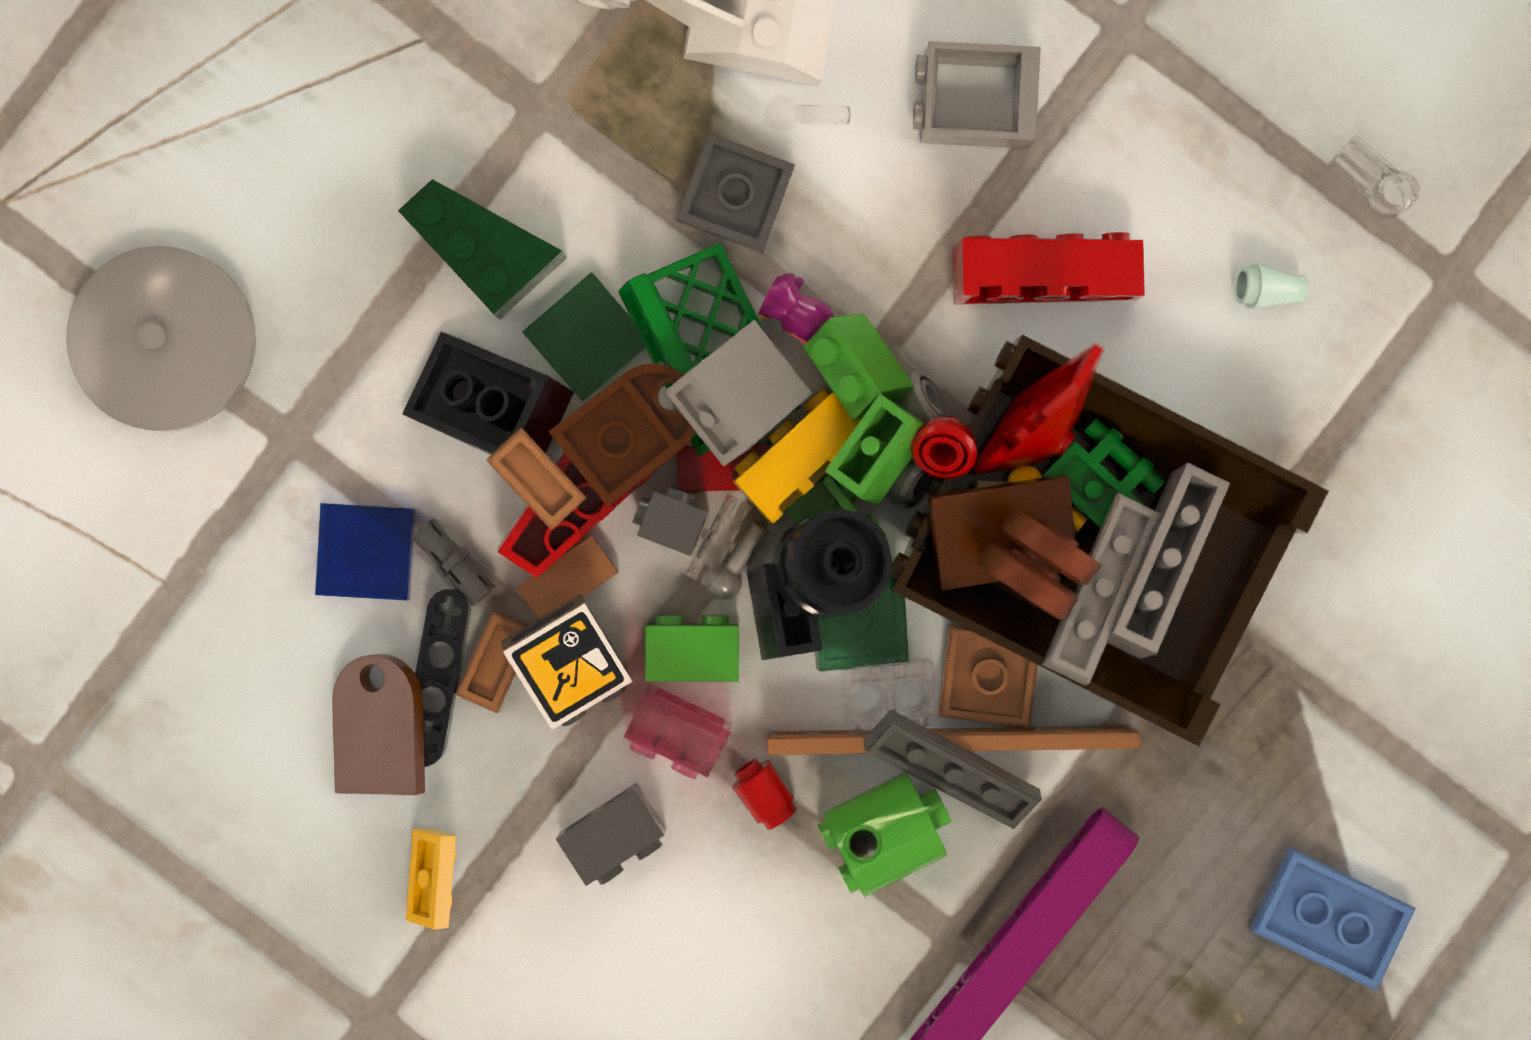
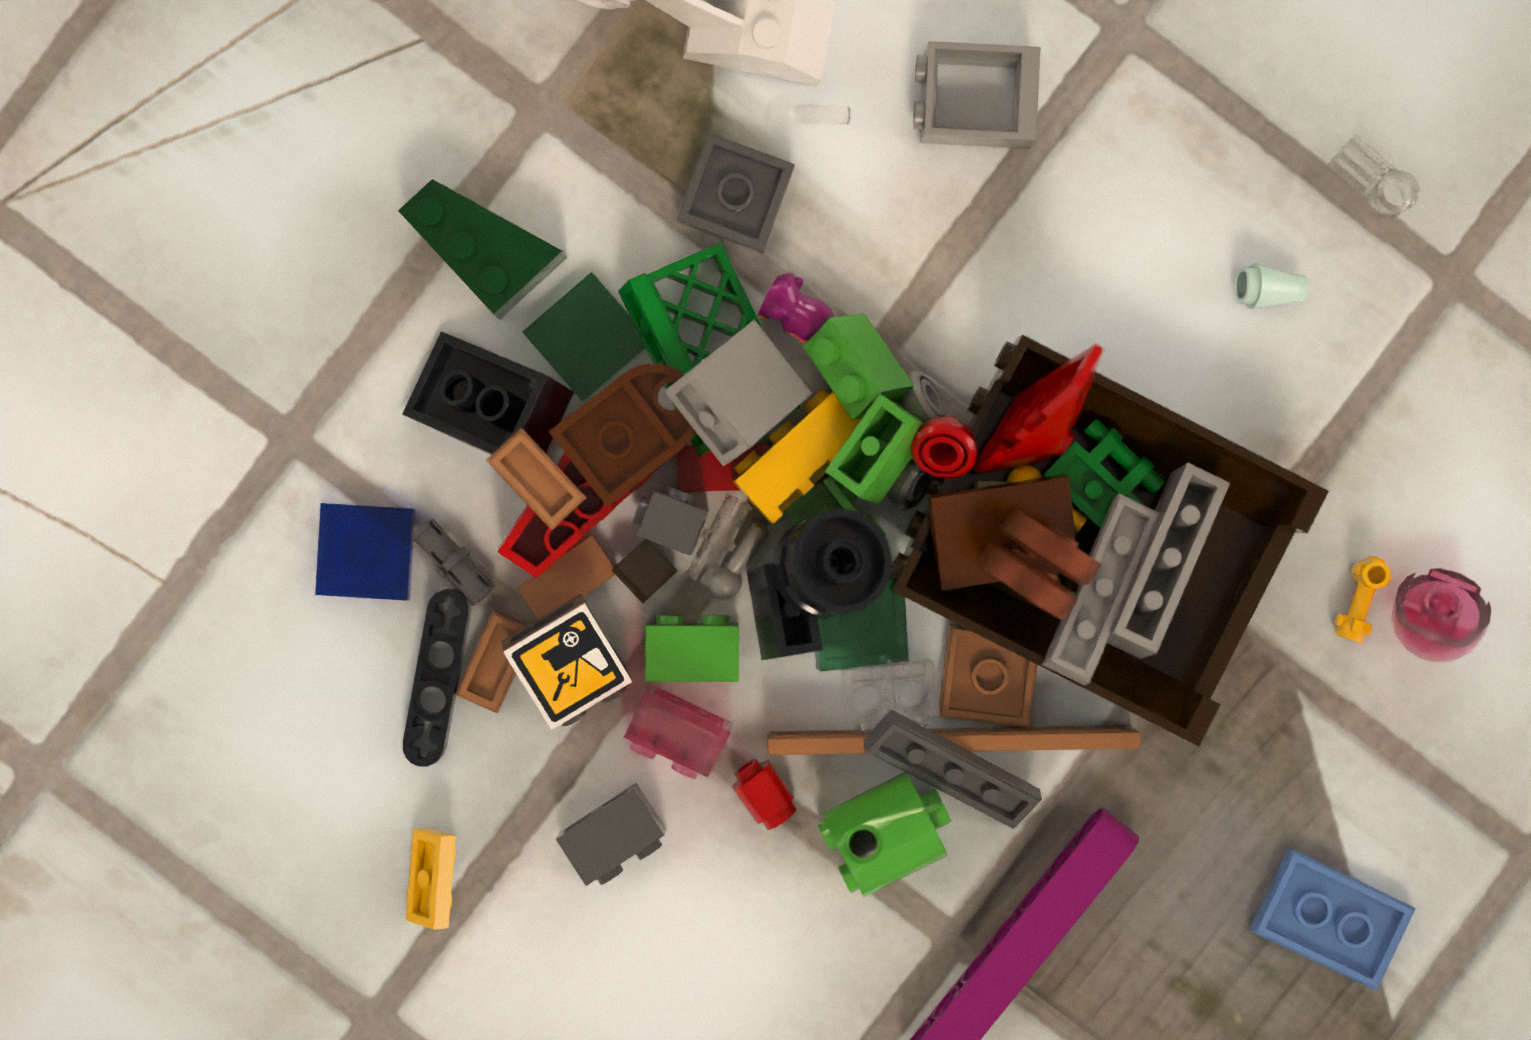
light grey dish [66,246,256,431] -> none
reddish brown tile [332,654,425,795] -> none
red wedge [952,232,1145,305] -> none
none -> dark brown tile [611,539,678,604]
none -> yellow bar [1334,556,1392,643]
none -> clear pink cylinder [1391,568,1492,663]

